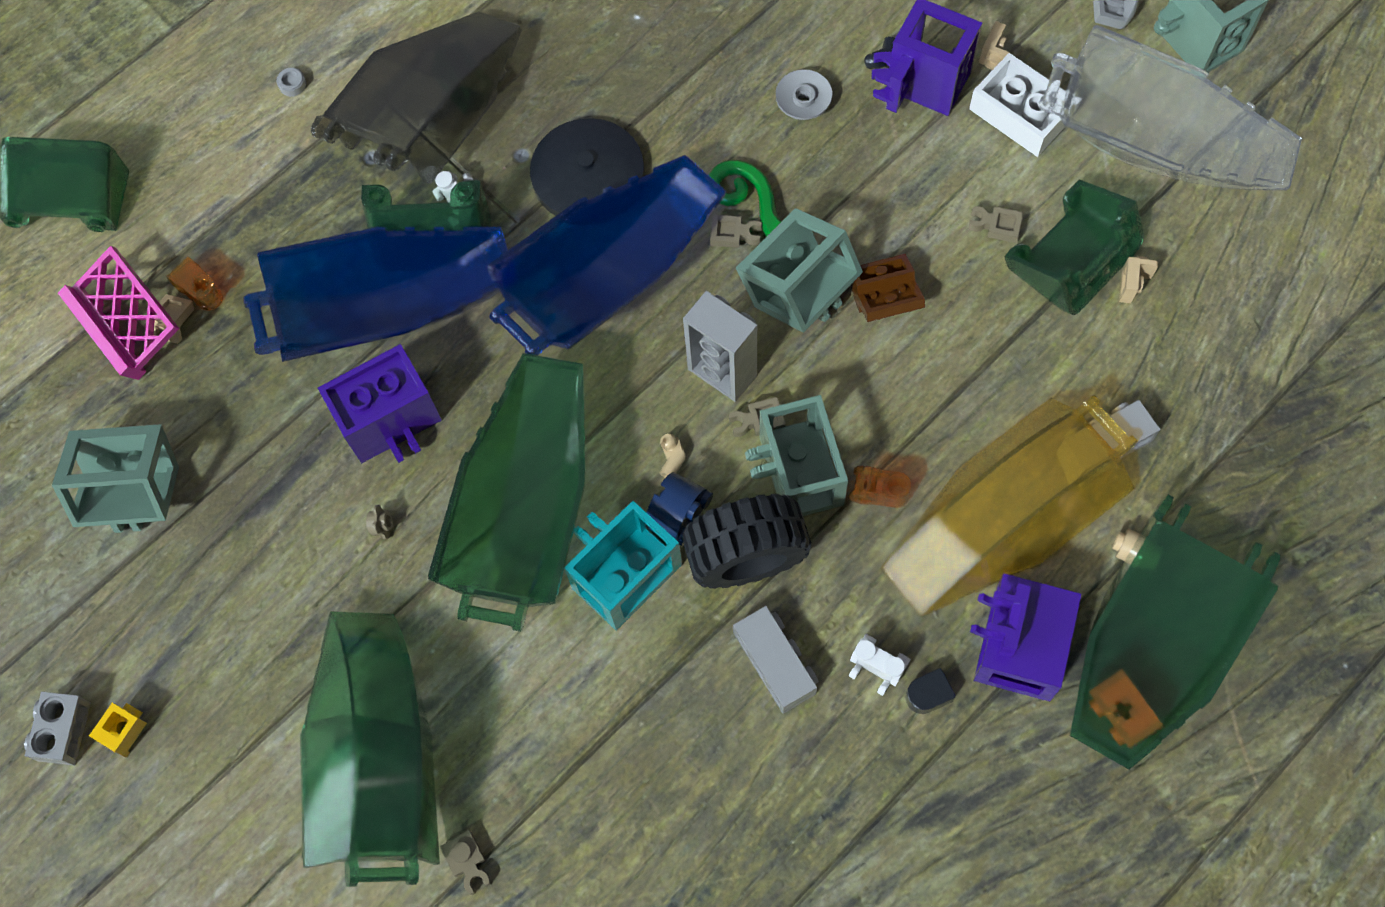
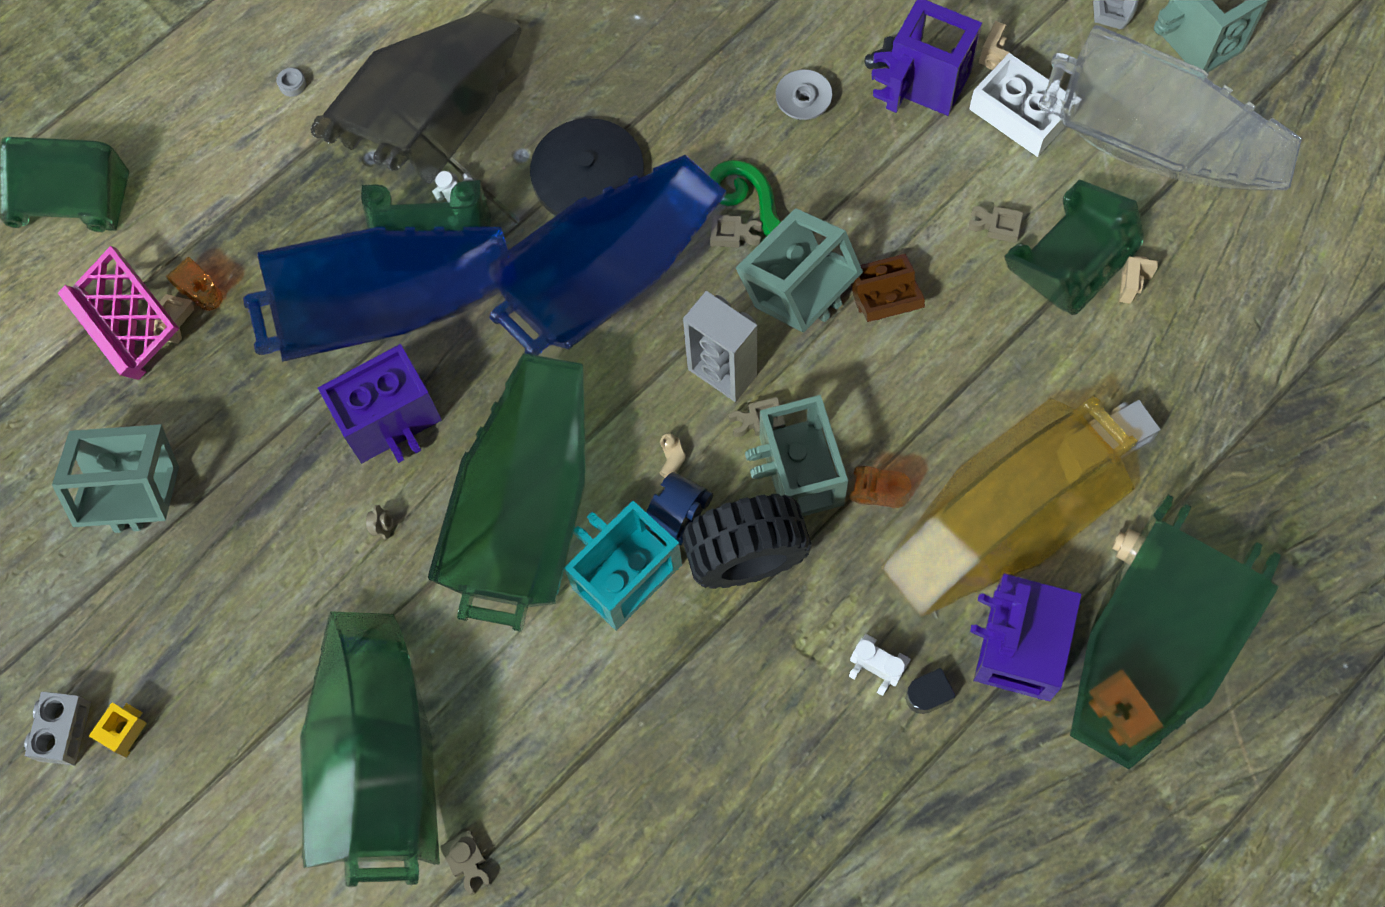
light grey brick [733,606,819,714] -> none

